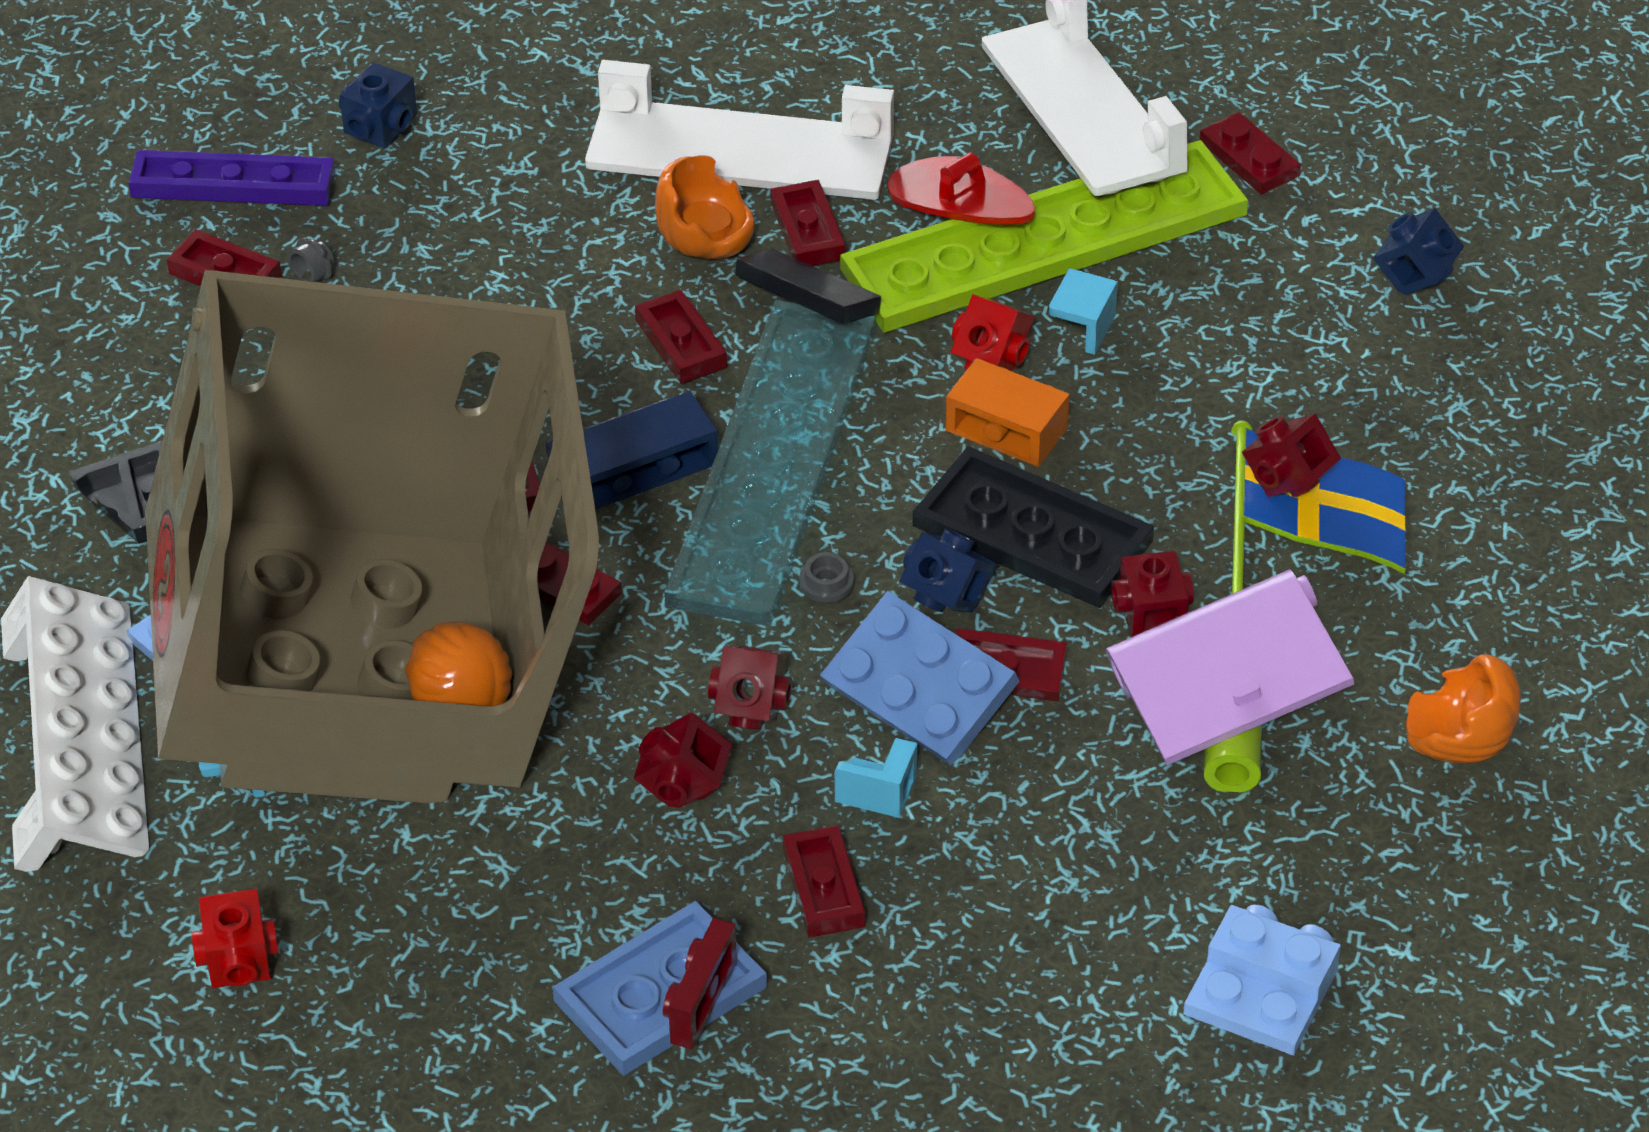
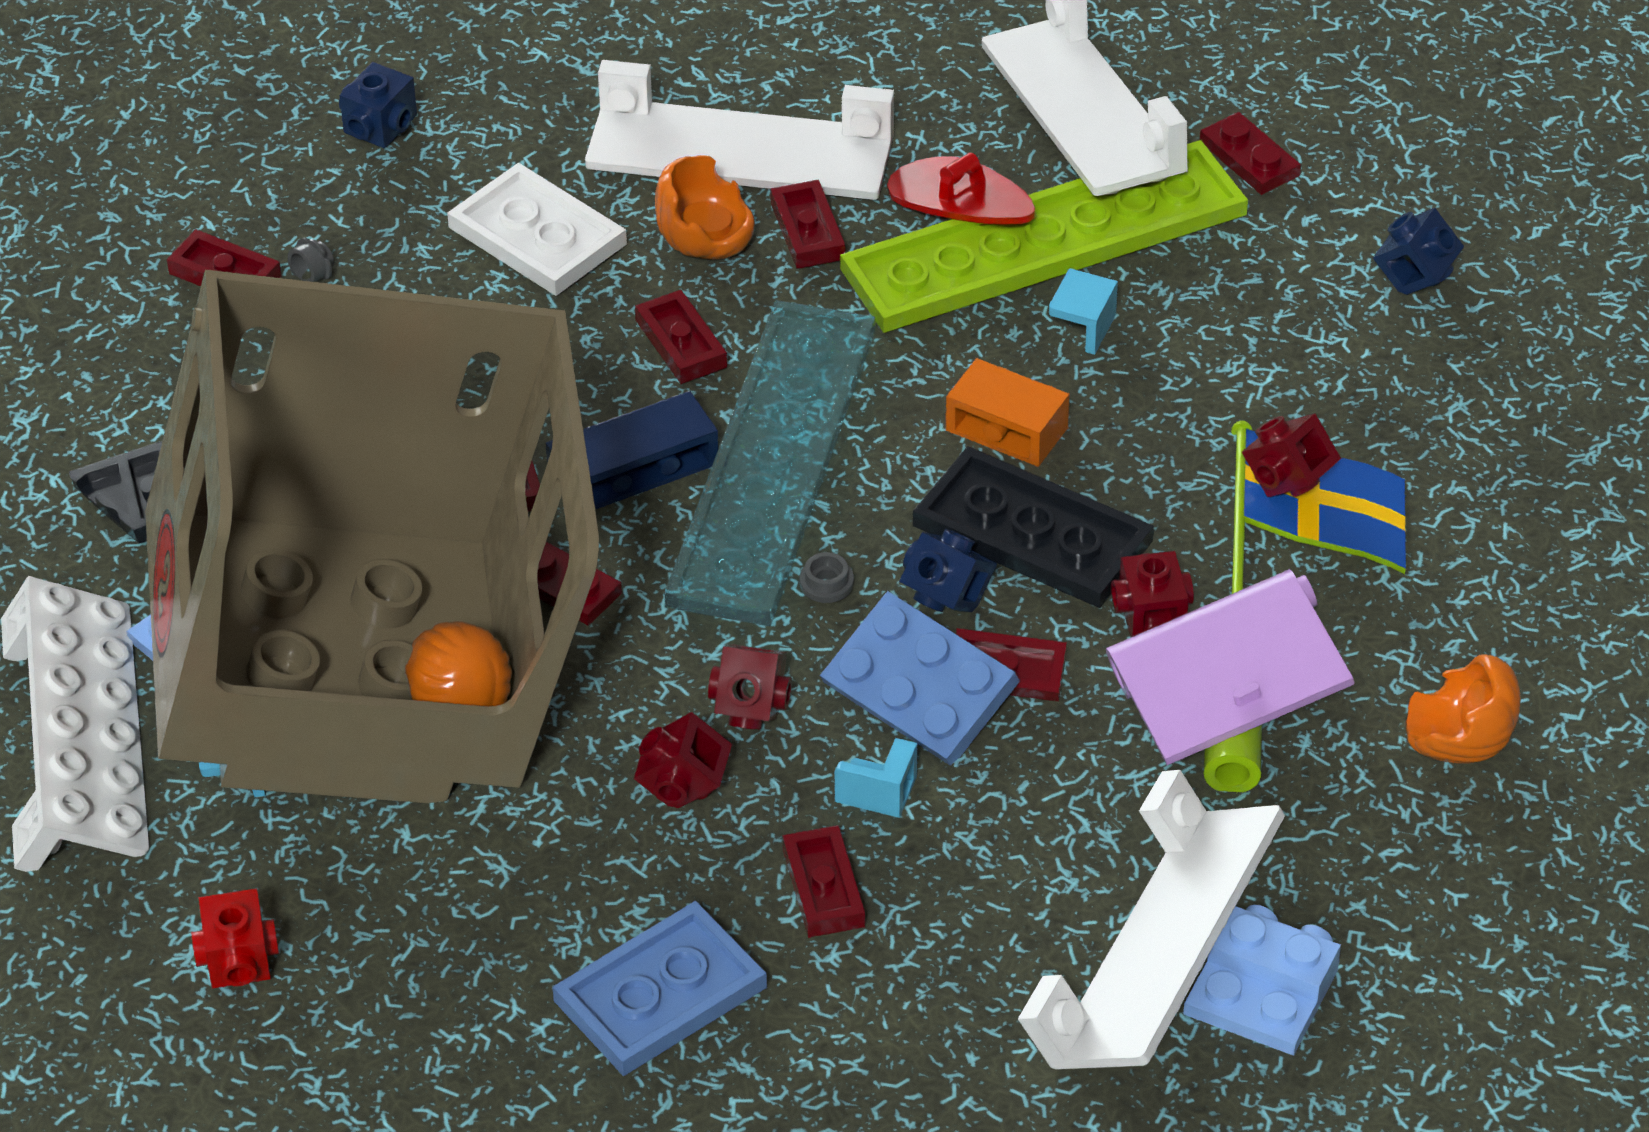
dark purple plate [128,150,336,206] -> none
dark red plate [663,918,737,1050] -> none
black tile [735,249,881,324] -> none
red brick [950,294,1035,372] -> none
none -> white plate [447,163,627,296]
none -> white bracket [1018,770,1285,1069]

